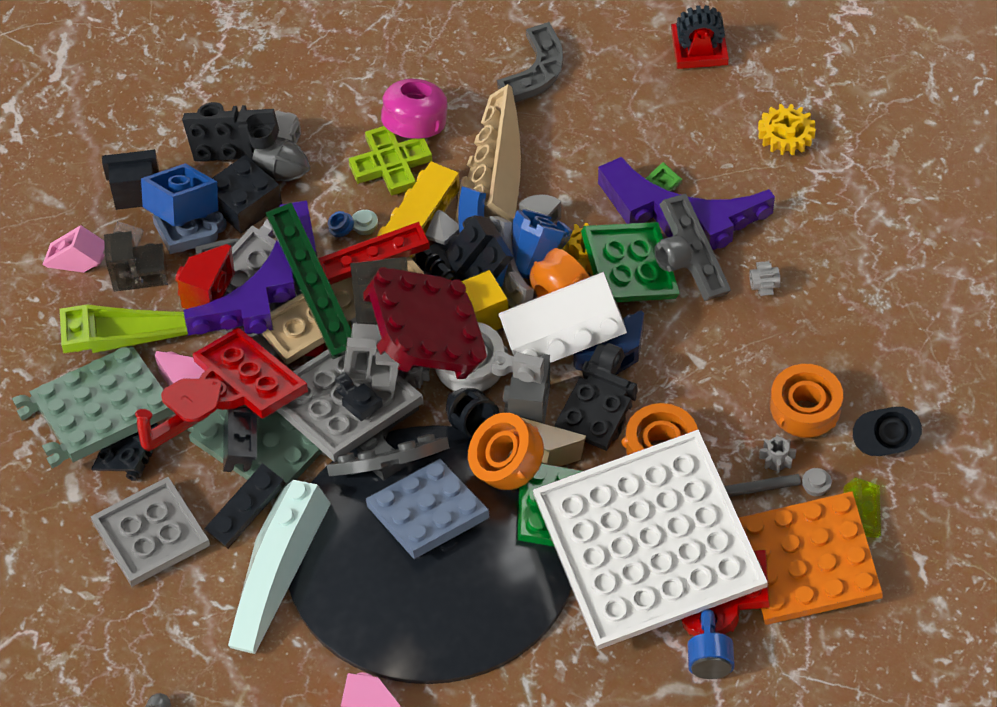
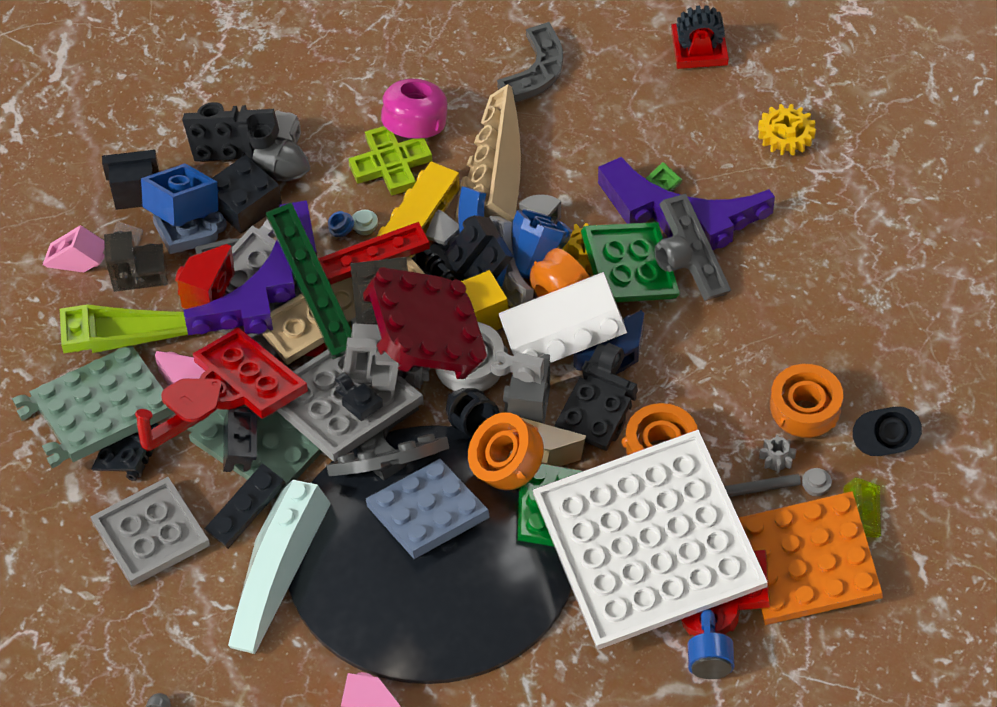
light grey gear [749,261,780,296] -> none

